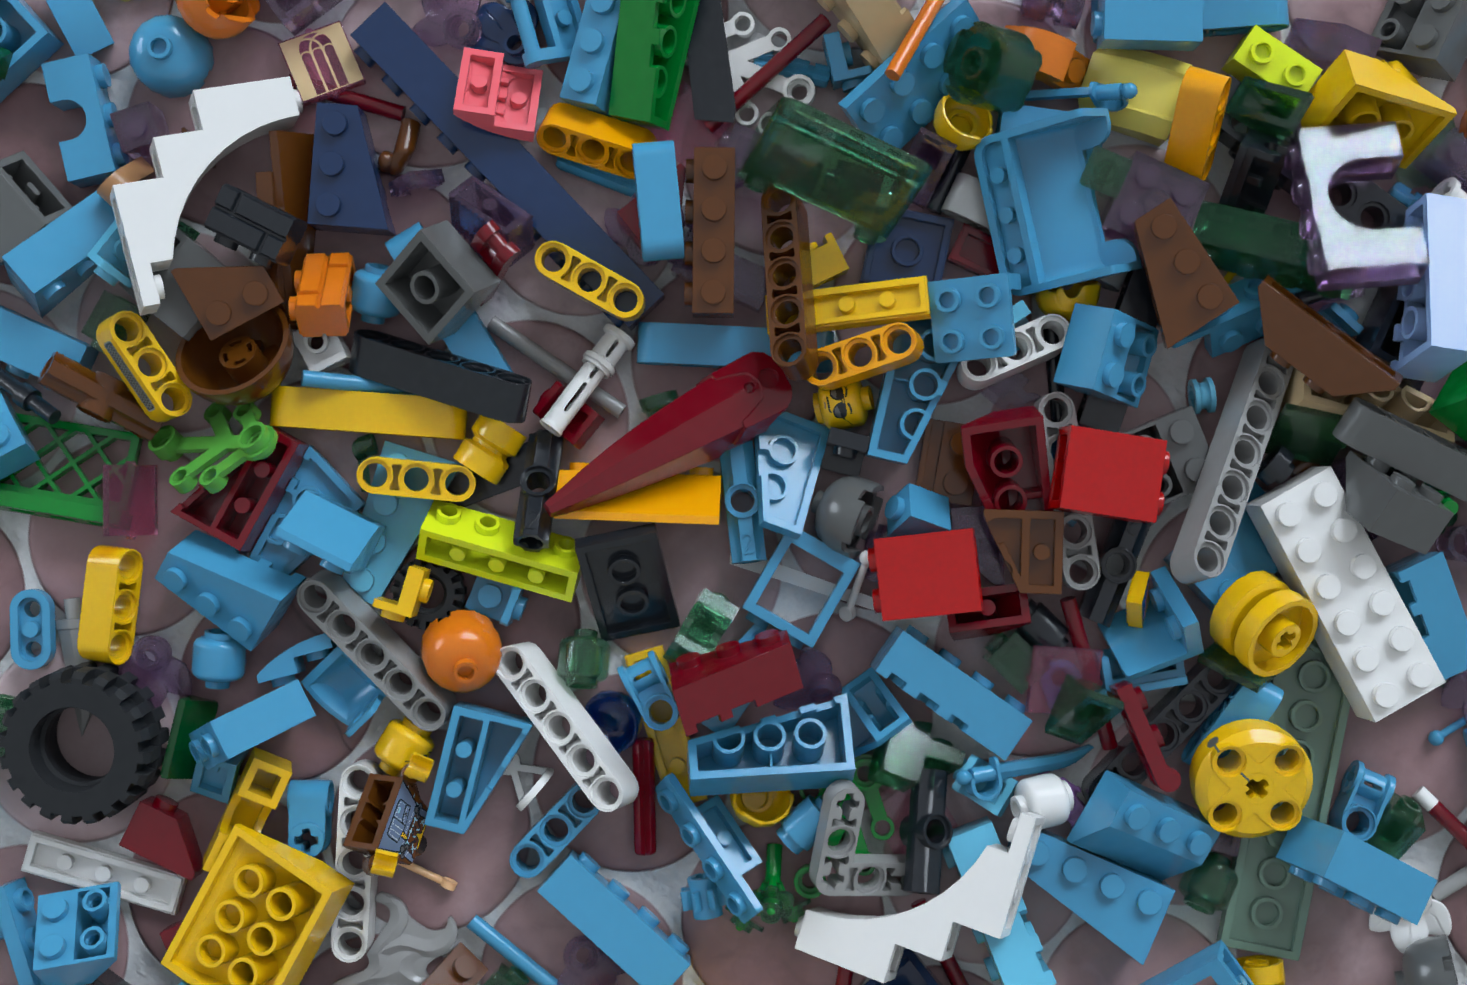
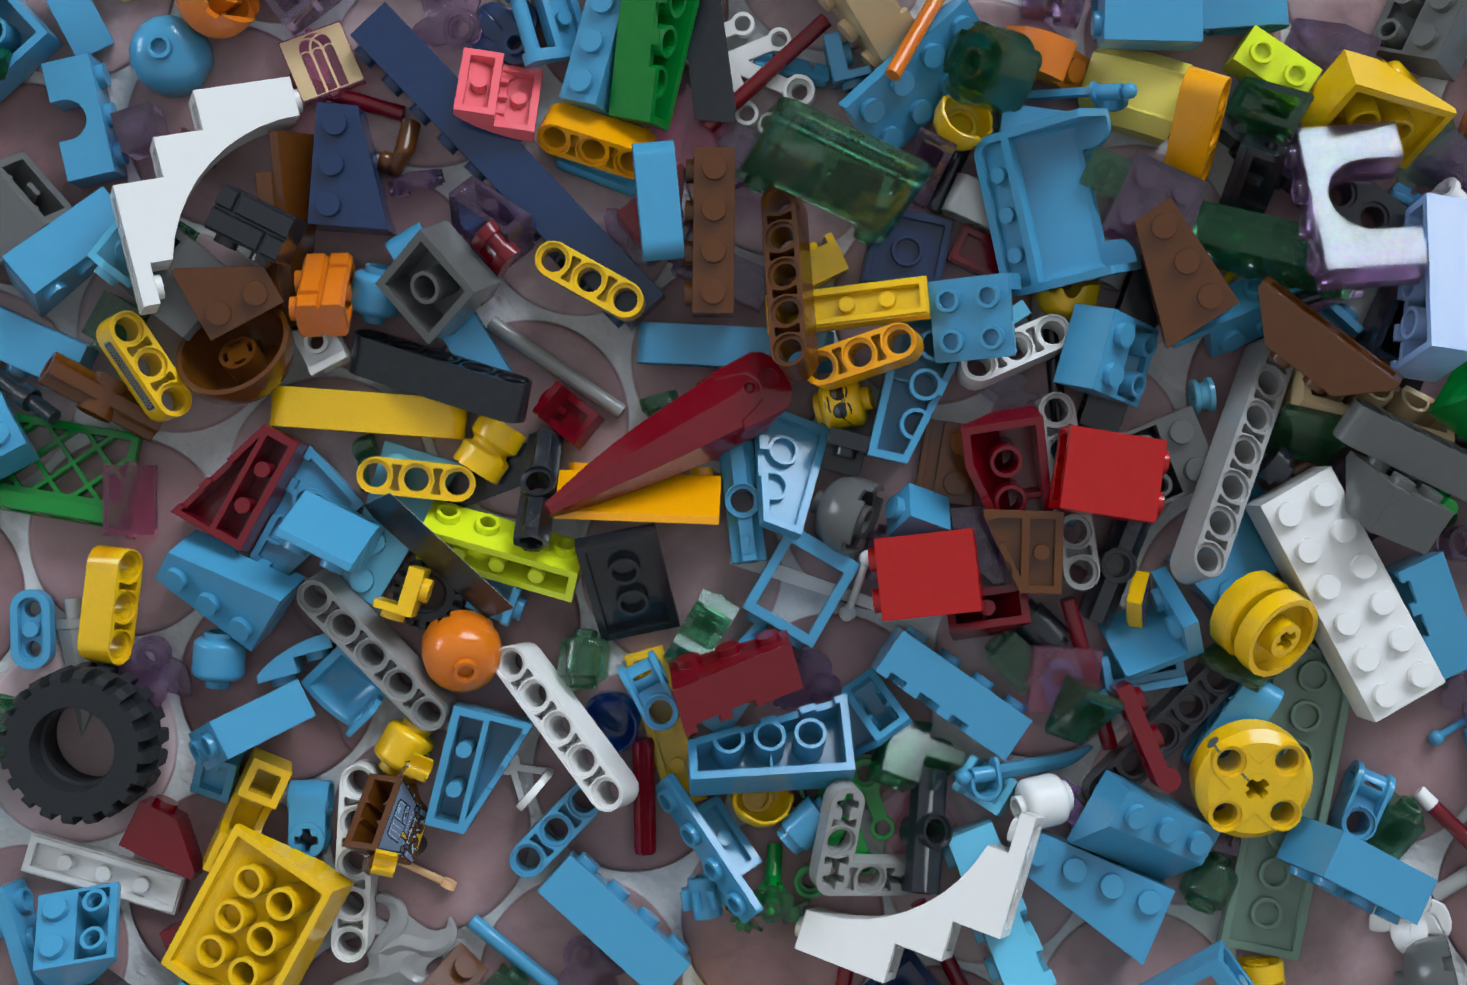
medium nougat beam [97,156,156,207] -> none
bright green plant [148,403,278,494] -> none
dark green slope [160,695,218,779] -> none
dark azure bar [301,370,419,396] -> none
white pin [539,324,635,437] -> none
none -> black sticker [364,493,515,618]

